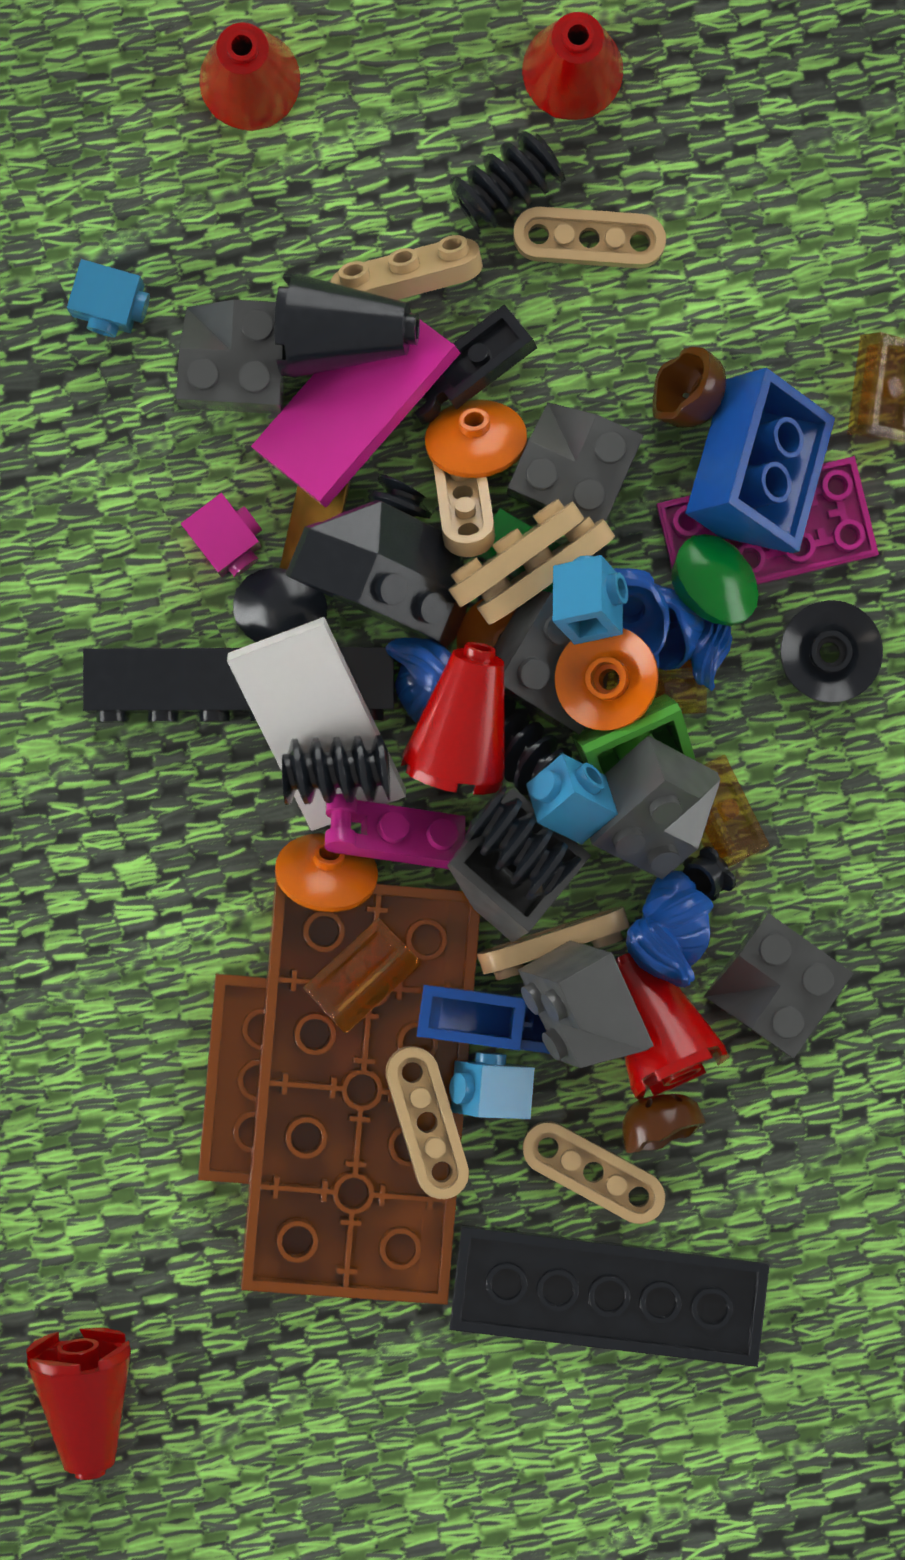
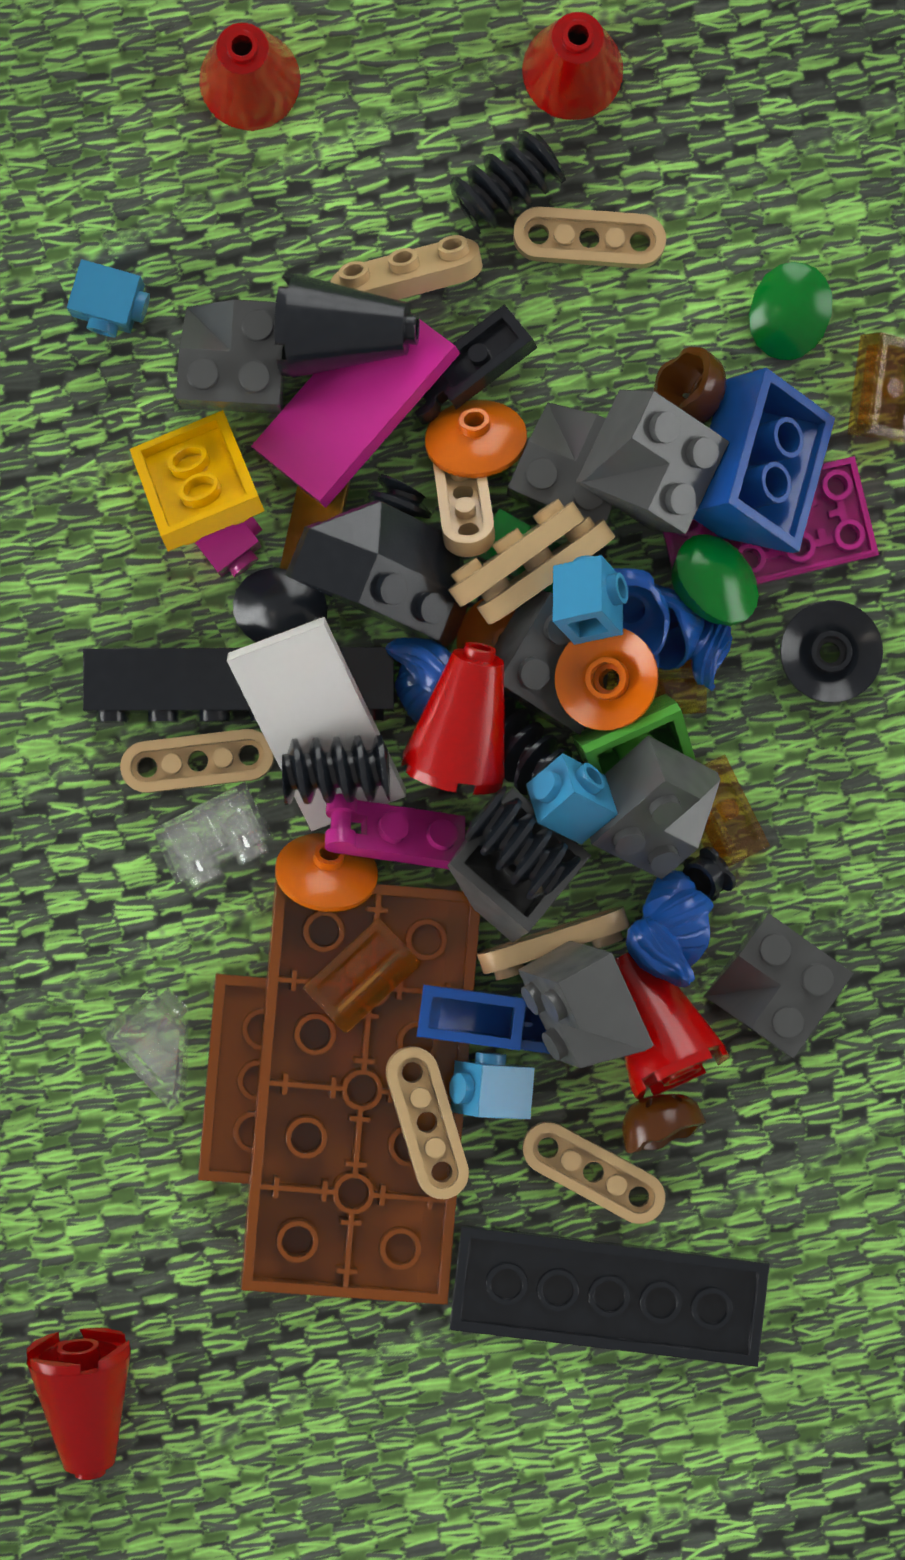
none -> clear slope [100,987,190,1111]
none -> tan plate [120,729,275,793]
none -> yellow plate [129,410,265,551]
none -> clear slope [153,782,275,889]
none -> dark grey slope [576,390,729,534]
none -> green hat [748,262,832,360]

